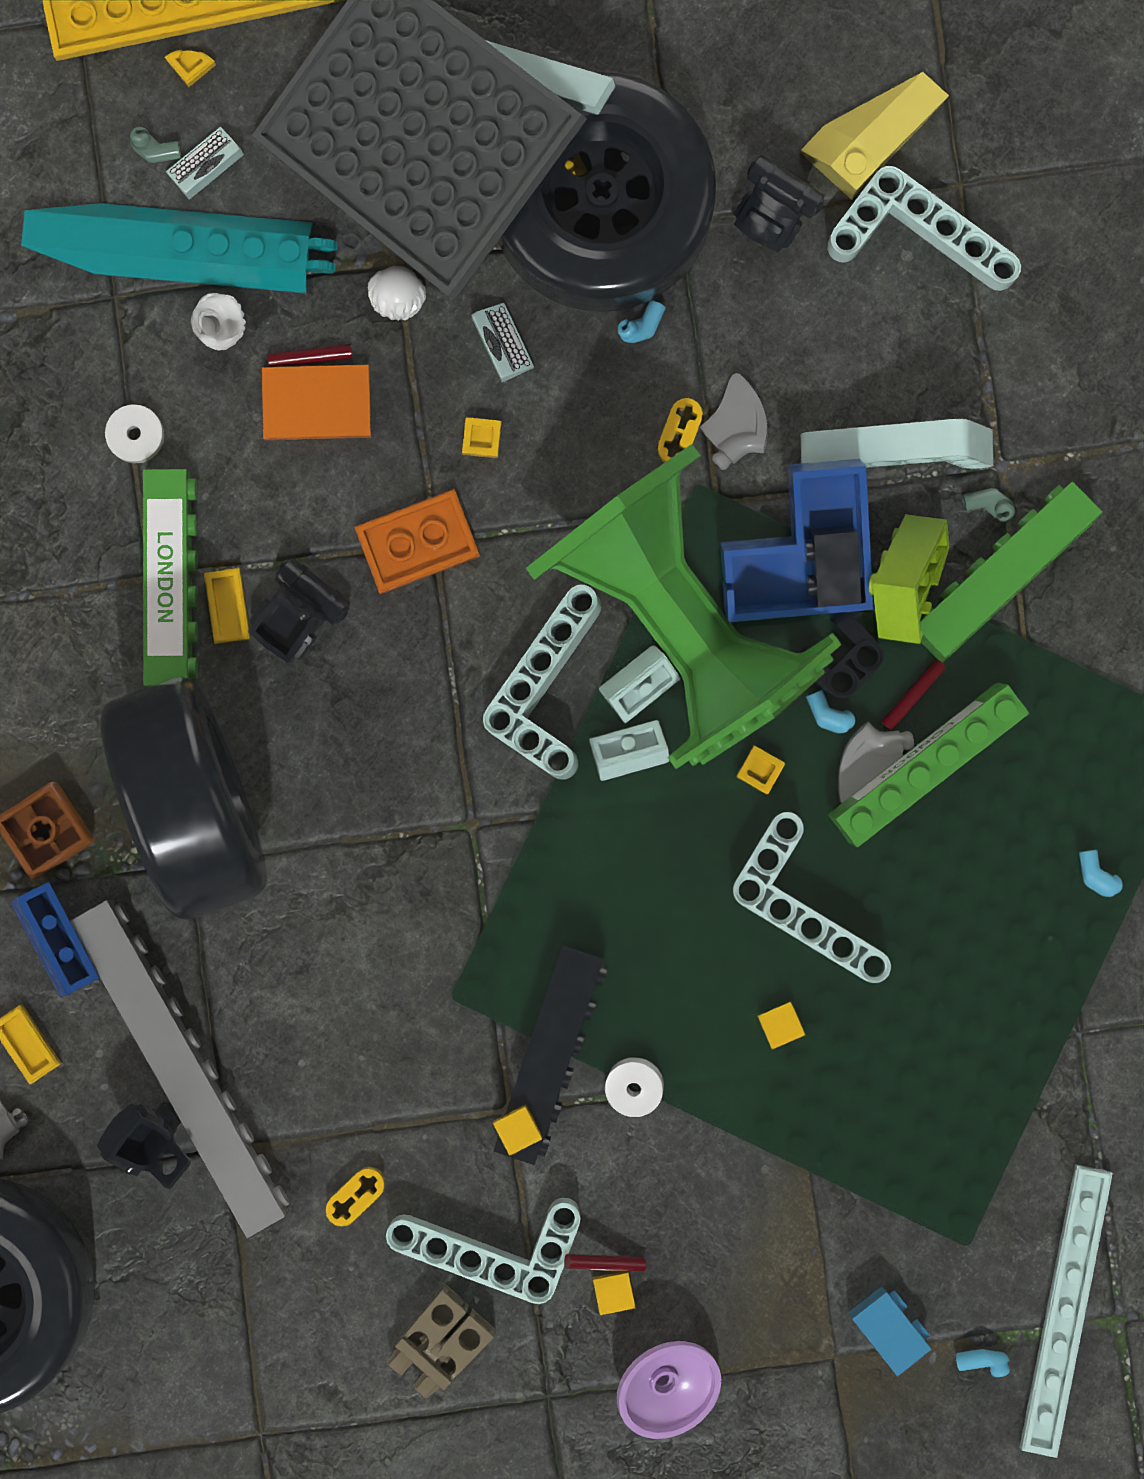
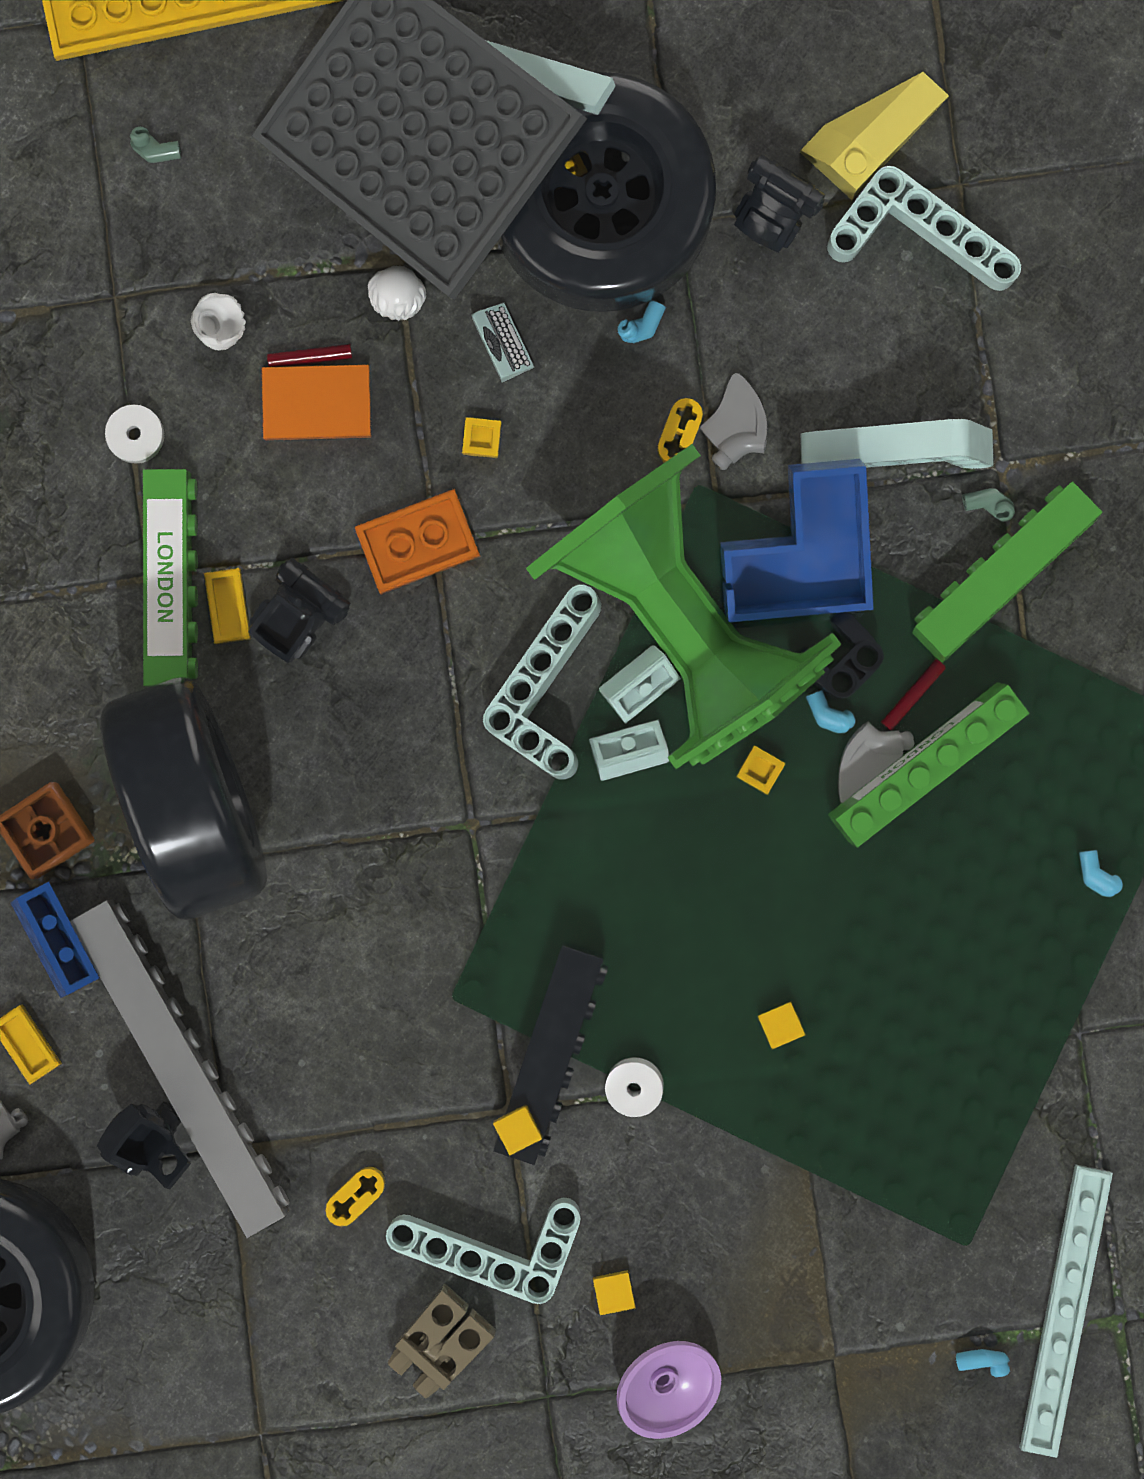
teal hinge [21,203,338,293] -> none
yellow tile [165,50,216,87] -> none
slope [166,127,244,200] -> none
dark red piece [564,1254,646,1272] -> none
light aqua beam [733,812,891,983] -> none
black brick [804,525,861,607] -> none
dark azure brick [849,1286,932,1377] -> none
lime wedge [869,514,950,644] -> none

